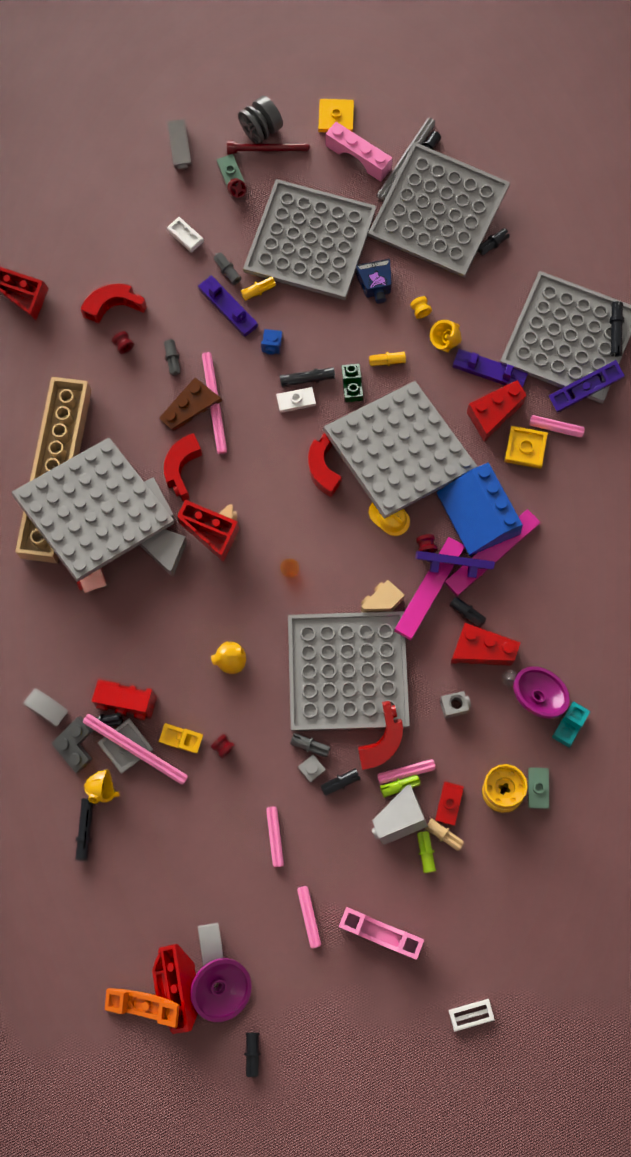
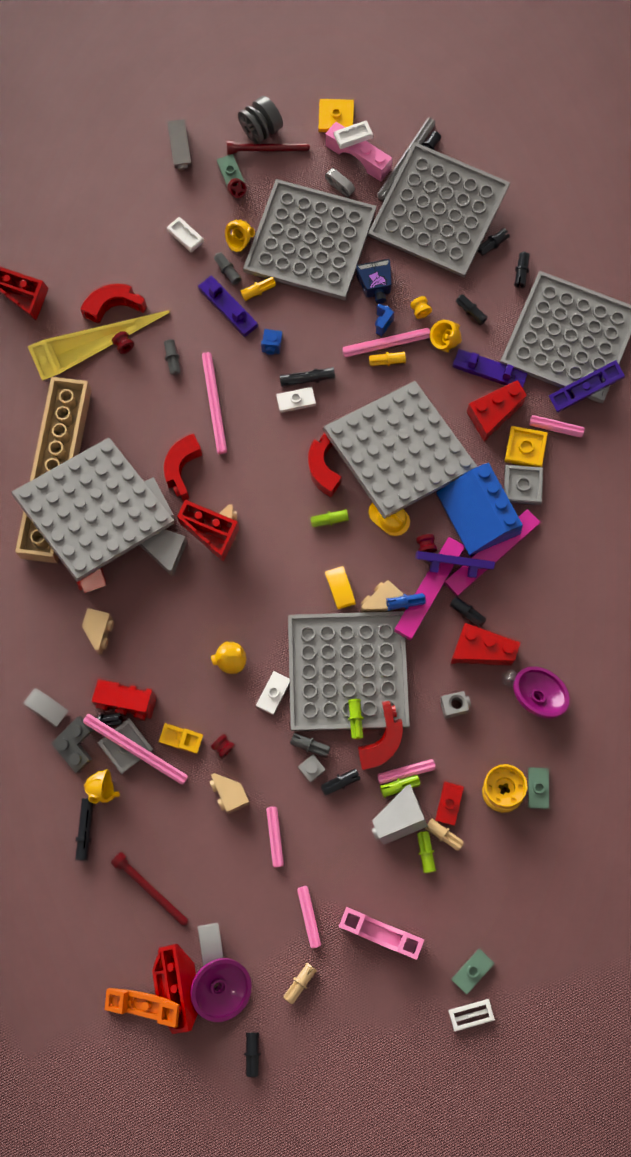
reddish brown wing [159,377,223,431] -> none
clear orange plate [280,558,299,577] -> none
dark green slope [341,363,363,402] -> none
teal slope [552,701,590,748] -> none
black pin [609,301,624,357] -> none
none -> light yellow plate [28,310,170,381]
none -> tan slope [82,608,114,655]
none -> dark red piece [110,851,188,926]
none -> tan slope [210,773,250,814]
none -> yellow helmet [225,219,255,252]
none -> white plate [256,671,290,715]
none -> tan axle [283,963,317,1004]
none -> lime axle [310,509,349,527]
none -> light grey beam [325,168,355,197]
none -> yellow slope [325,566,356,610]
none -> white plate [334,120,373,150]
none -> bright pink axle [343,328,430,357]
none -> lime axle [348,699,364,740]
none -> blue bracket [375,304,394,337]
none -> blue axle [386,593,426,611]
none -> sand green plate [451,948,495,995]
none -> black axle [456,294,488,325]
none -> light grey plate [504,465,543,505]
none -> black axle [514,251,530,288]

